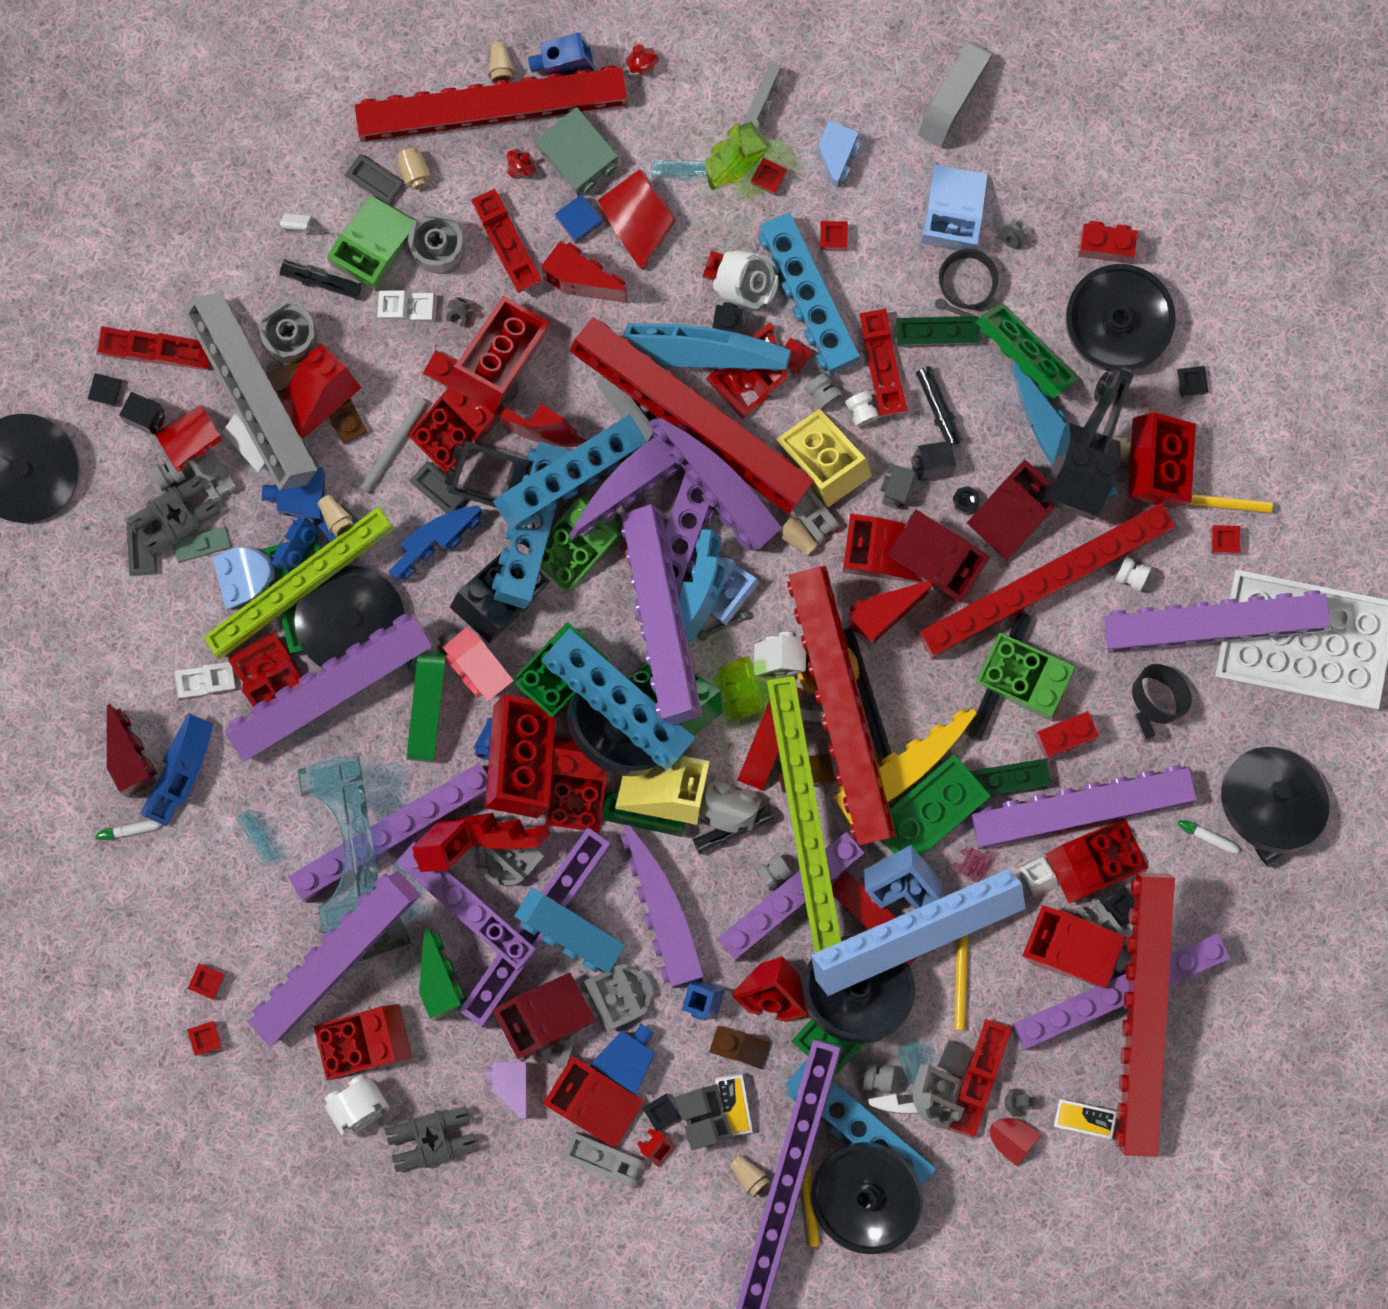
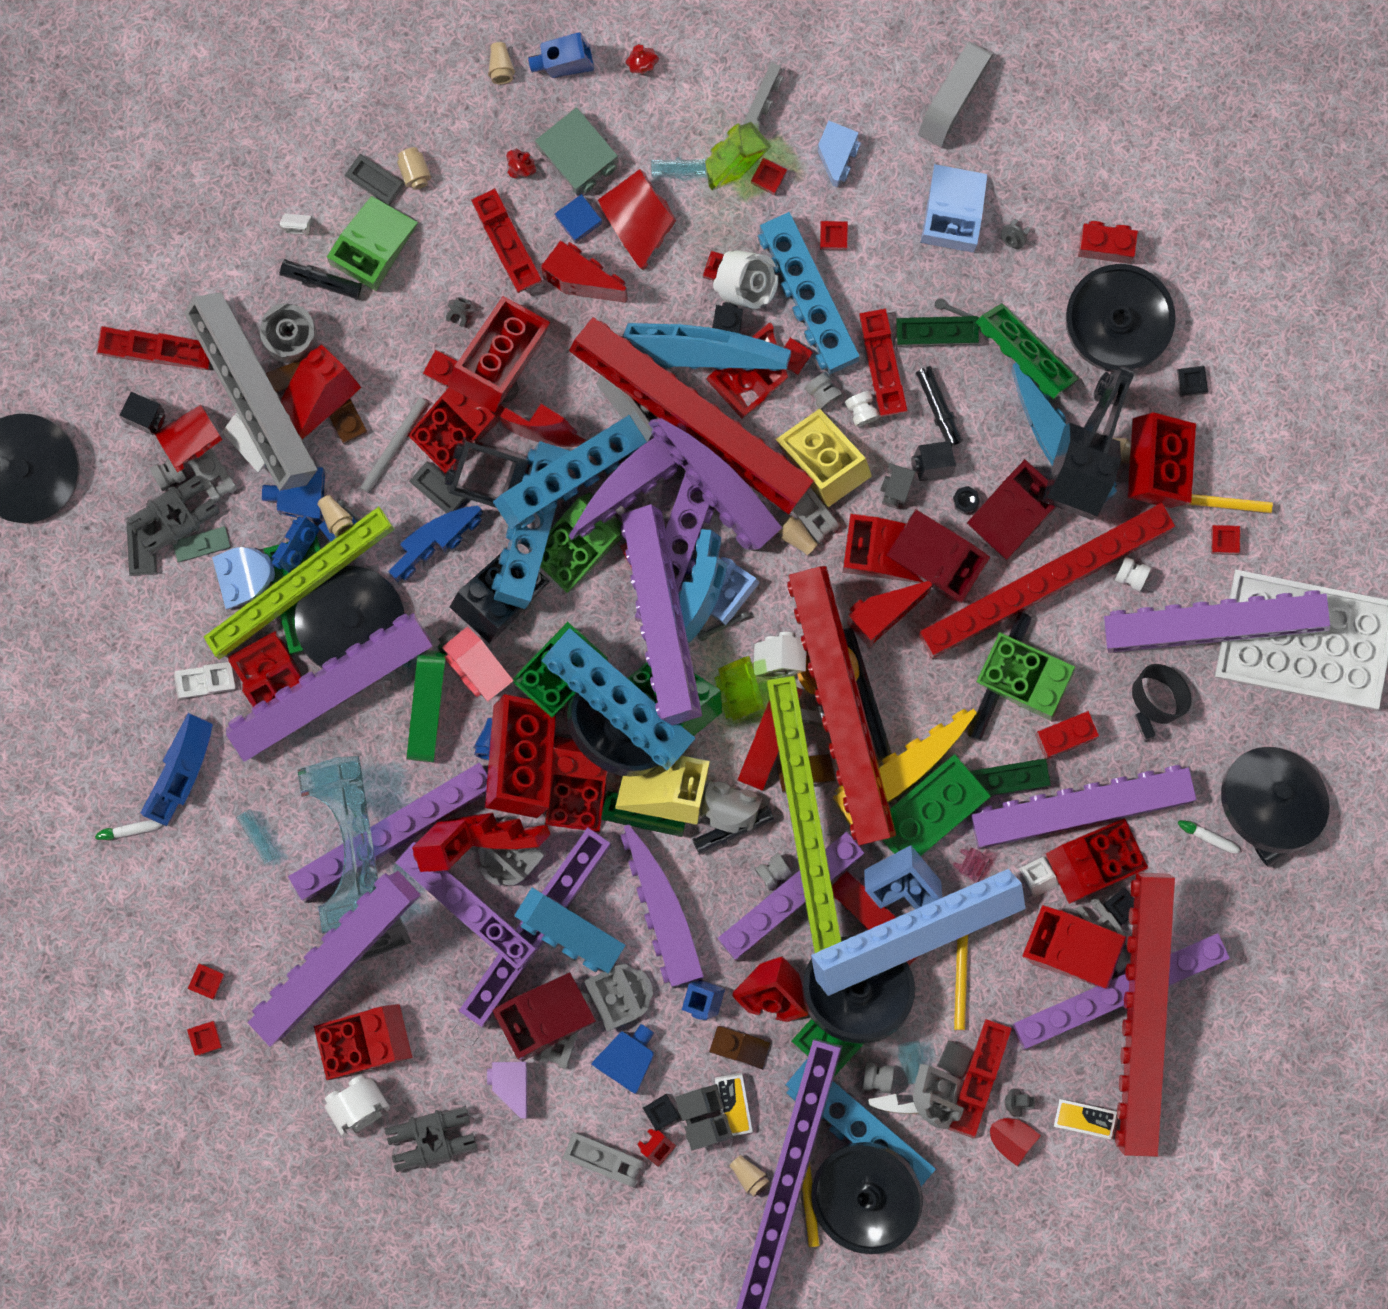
black tile [88,373,122,407] -> none
dark red slope [106,704,158,798] -> none
red brick [354,65,628,142] -> none
white slope [377,290,438,322] -> none
light grey brick [408,212,465,273] -> none
green slope [419,928,467,1021] -> none
red slope [543,1056,645,1149] -> none
black tyre [939,249,999,309] -> none

